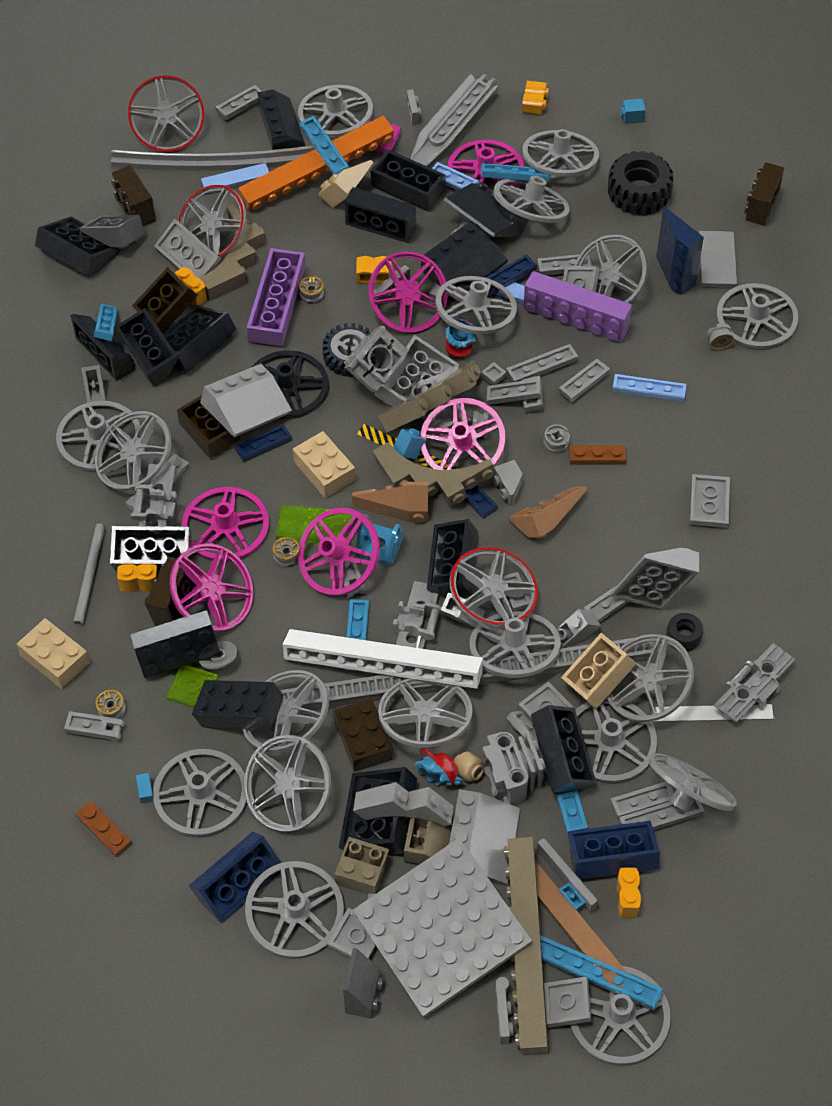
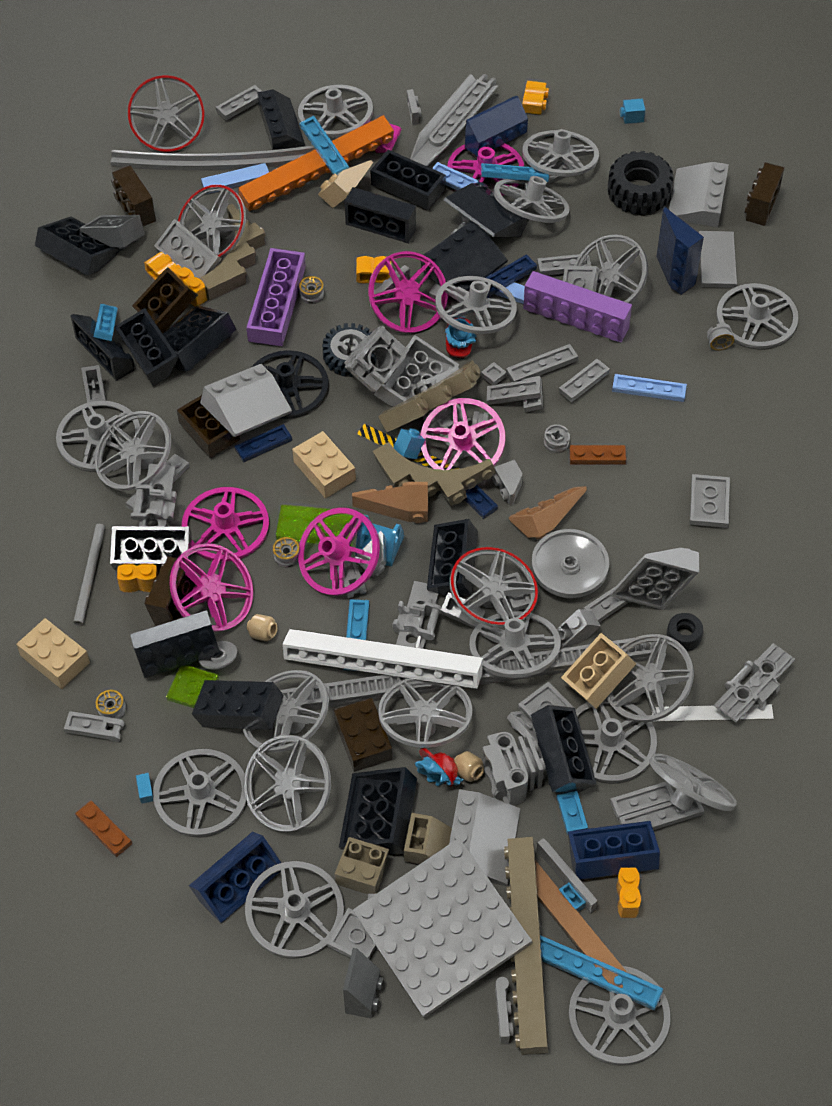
light grey arch [353,782,453,826] -> none
light grey plate [544,977,591,1028] -> none
none -> light orange brick [144,252,182,280]
none -> tan head [247,614,277,641]
none -> light grey slope [355,531,386,577]
none -> dark blue slope [465,96,528,157]
none -> light grey dish [531,529,609,598]
none -> light grey slope [669,162,729,227]

